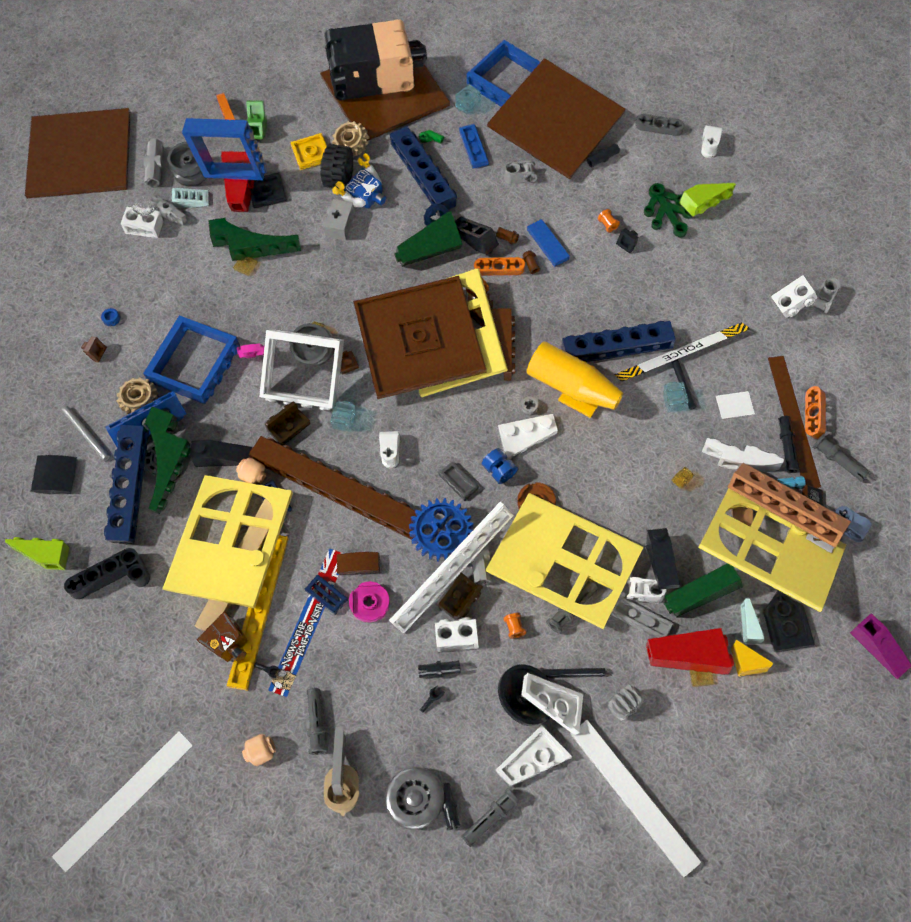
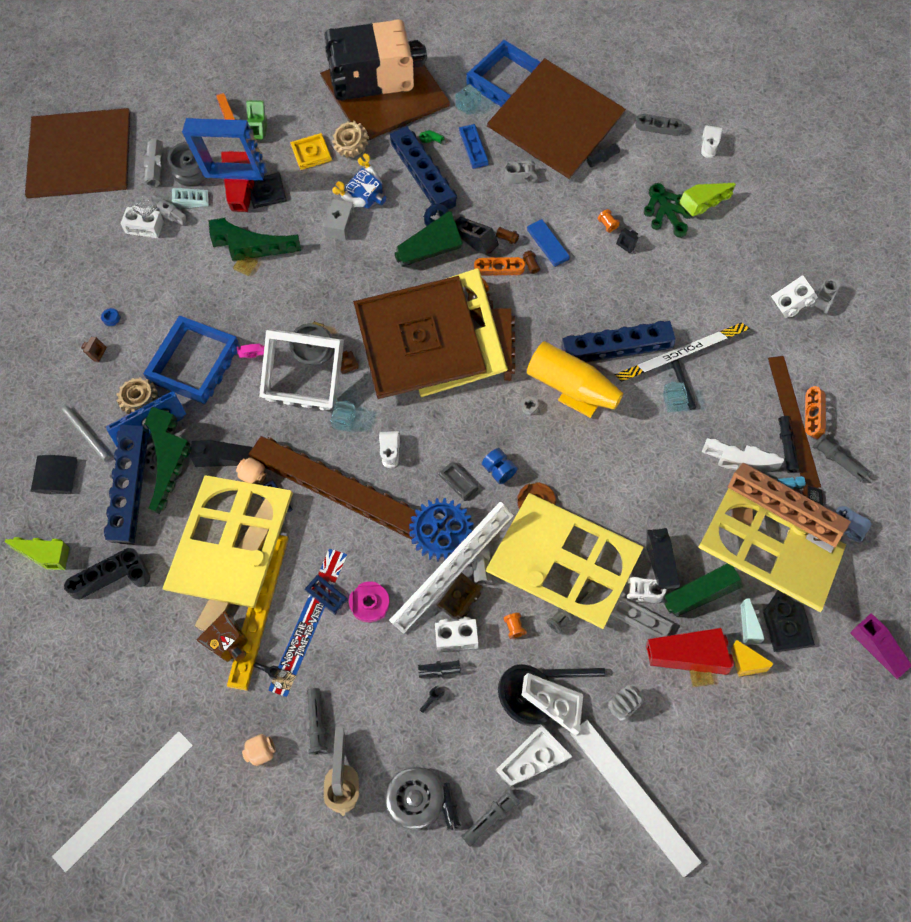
dark brown bracket [265,401,311,446] -> none
black tyre [320,144,354,189] -> none
reddish brown slope [337,552,380,575] -> none
white wing [498,414,558,460] -> none
clear yellow piece [671,467,694,489] -> none
white sticker [716,391,755,419] -> none

